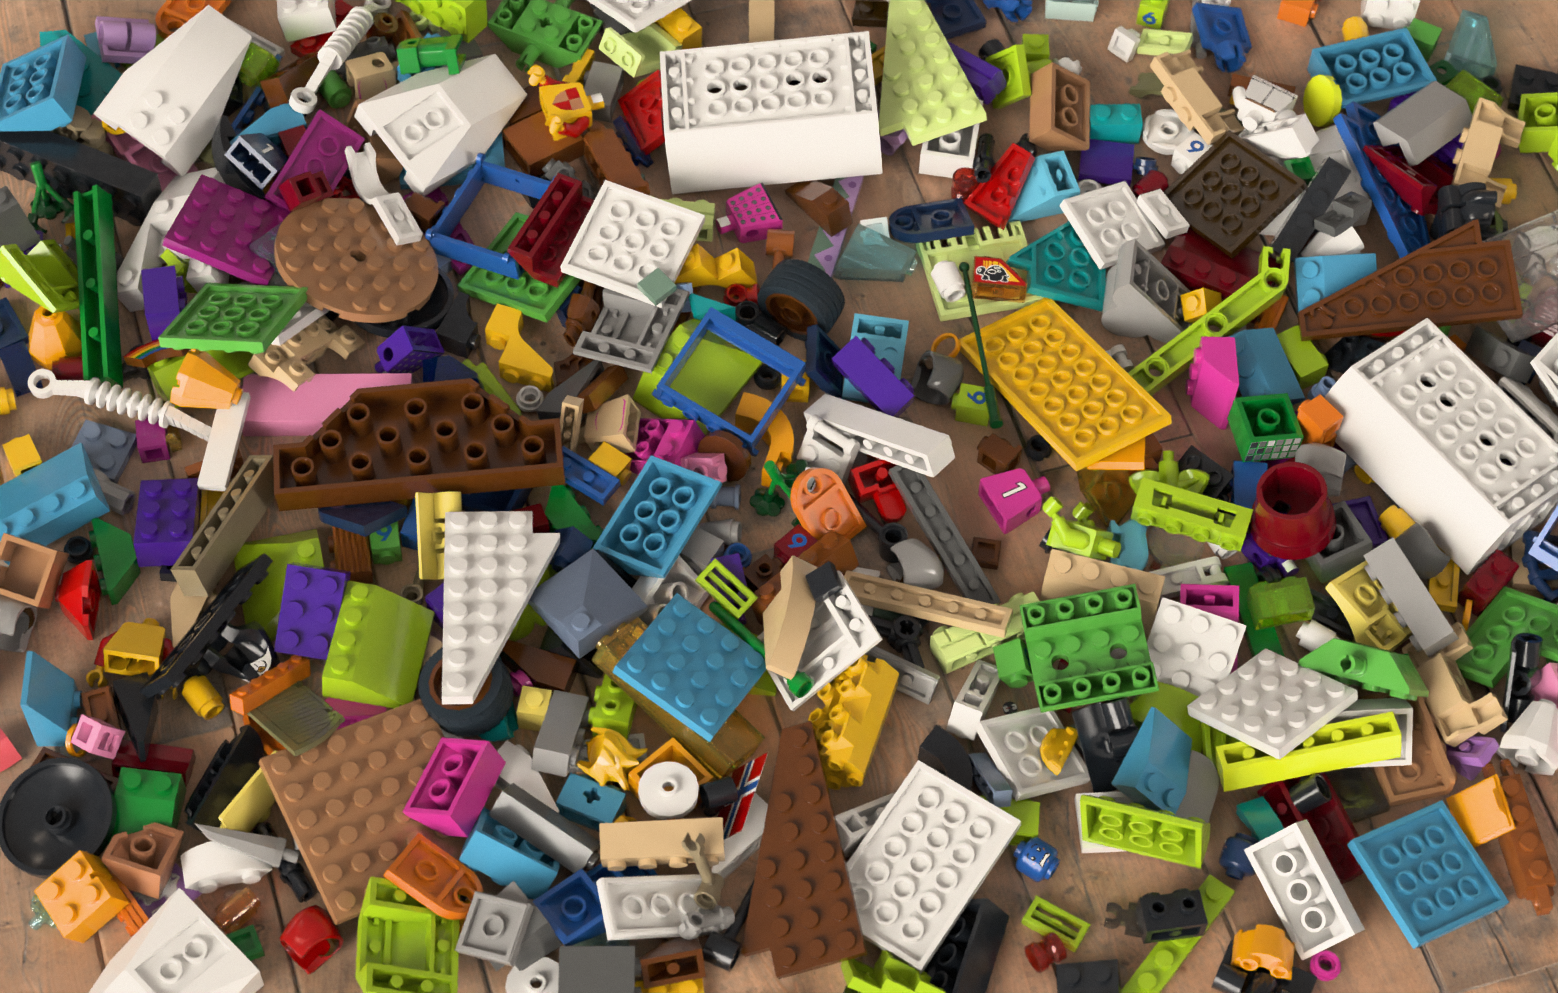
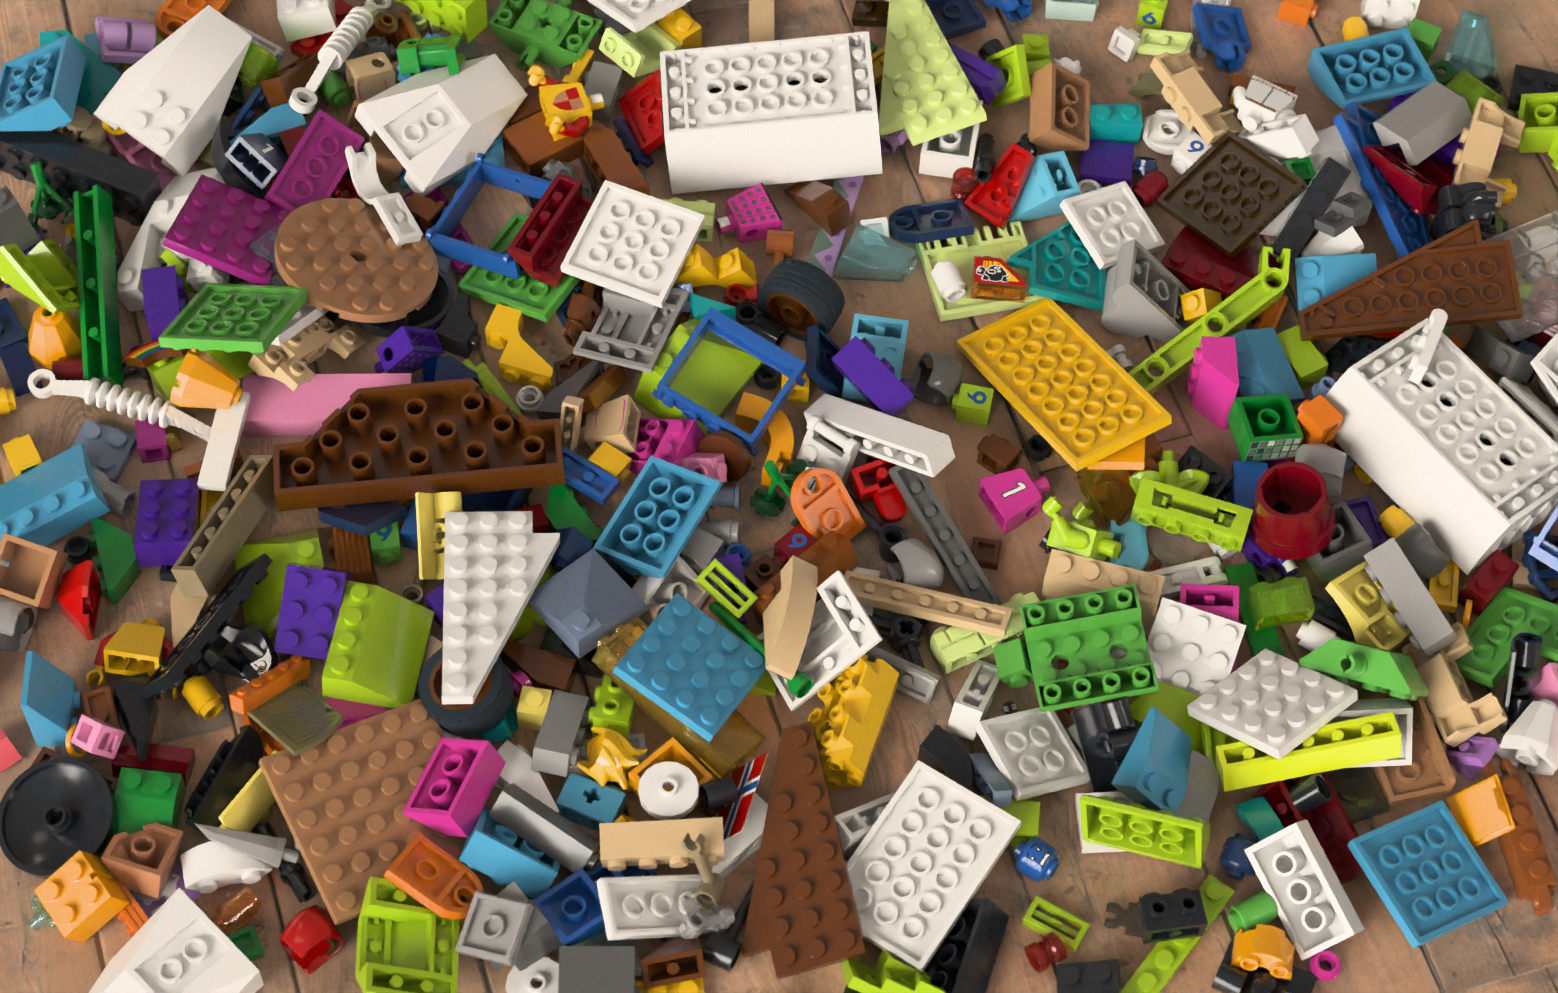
dark red brick [278,170,334,212] -> none
sand green tile [637,268,677,306] -> none
black tile [805,561,843,603] -> none
light orange piece [931,333,961,358] -> none
dark green piece [959,262,1003,429] -> none
yellow tile [1040,726,1078,775] -> none
white plate [1136,189,1190,239] -> none
neon yellow tile [1303,75,1342,127] -> none
none -> bright green brick [1228,891,1278,932]
none -> white plate [1408,309,1448,384]

